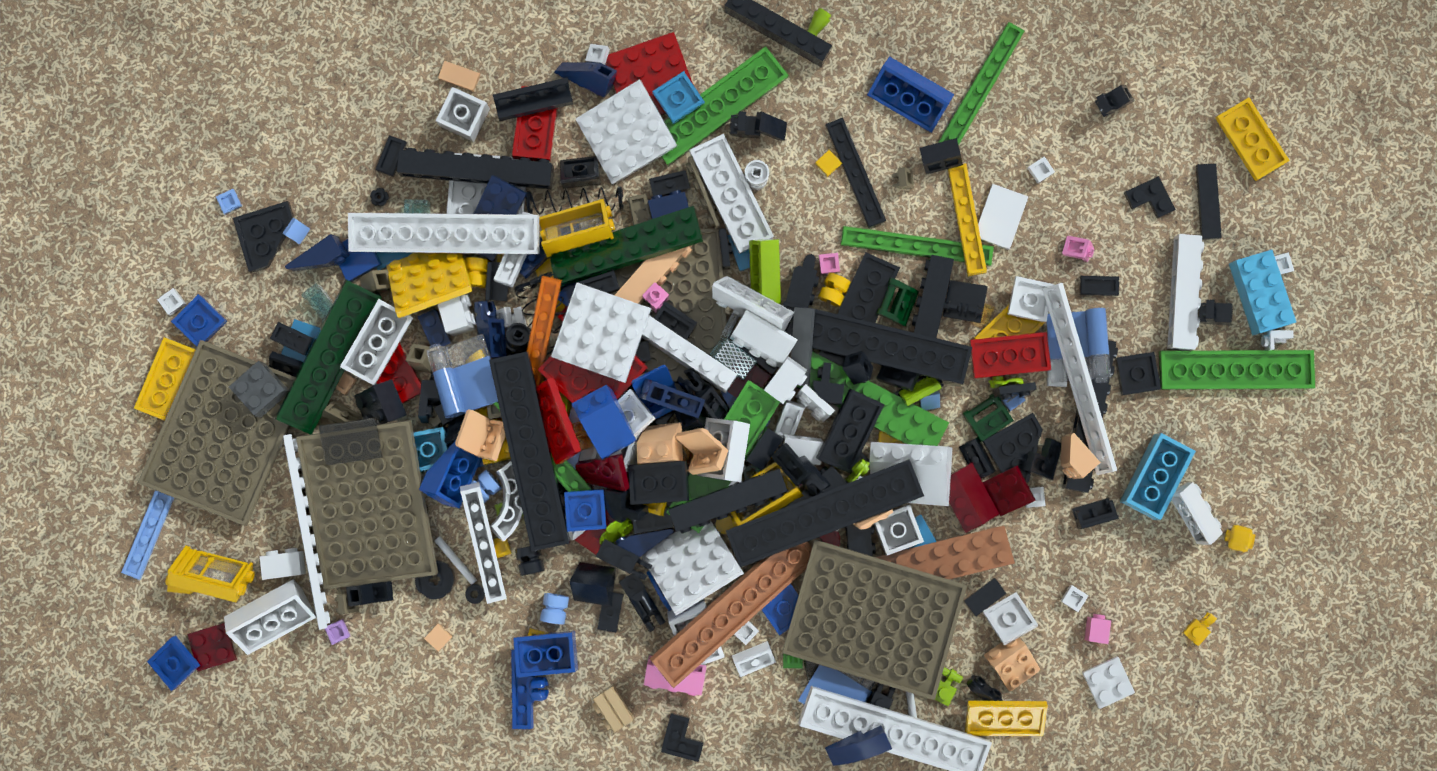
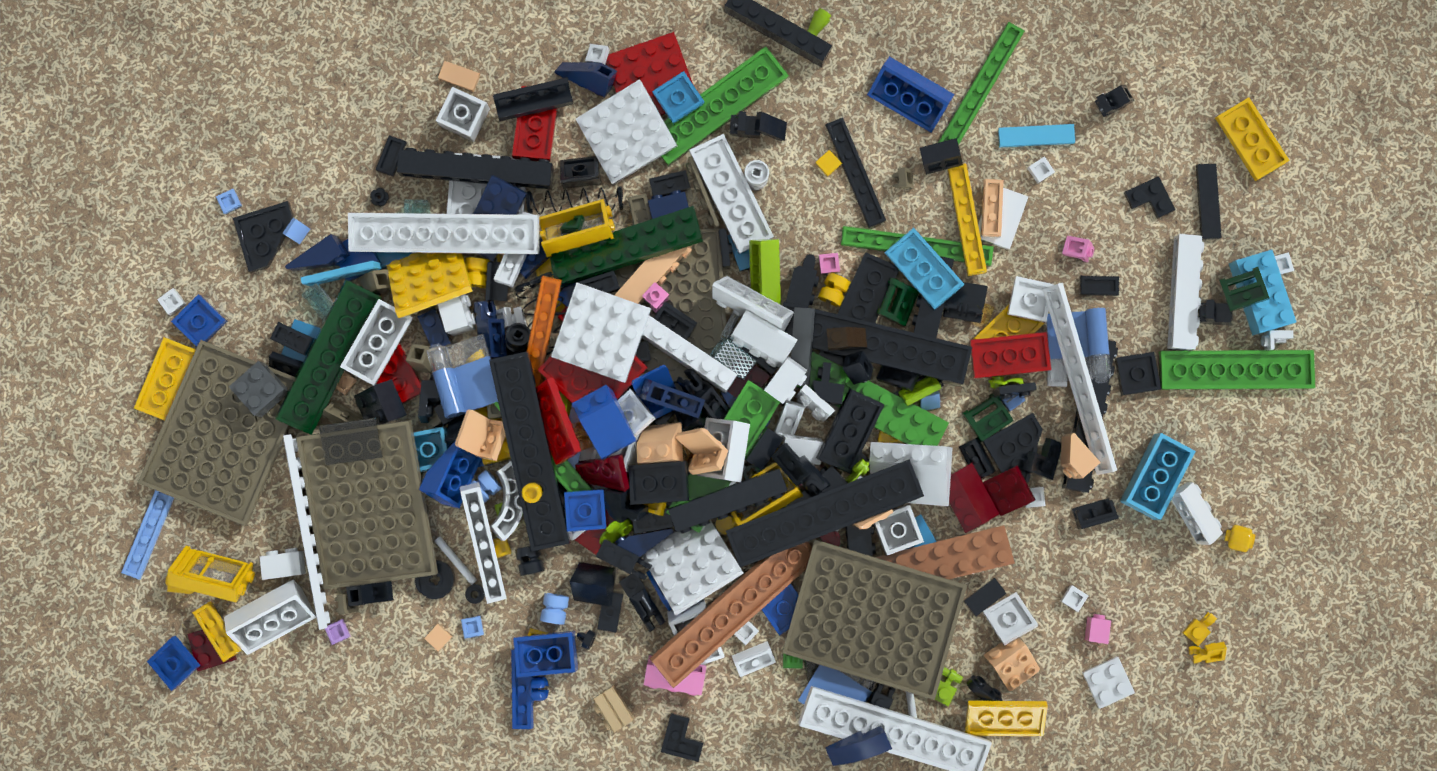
none -> yellow tile [192,601,242,662]
none -> medium azure tile [301,261,381,286]
none -> light blue tile [461,615,484,639]
none -> yellow tile [522,483,542,503]
none -> dark green tile [560,215,585,234]
none -> black tile [577,630,596,650]
none -> dark brown slope [826,327,867,351]
none -> medium azure tile [885,228,964,310]
none -> light nougat tile [981,179,1004,237]
none -> medium azure tile [998,124,1075,148]
none -> yellow plate [1188,642,1227,664]
none -> dark green plate [1219,267,1270,312]

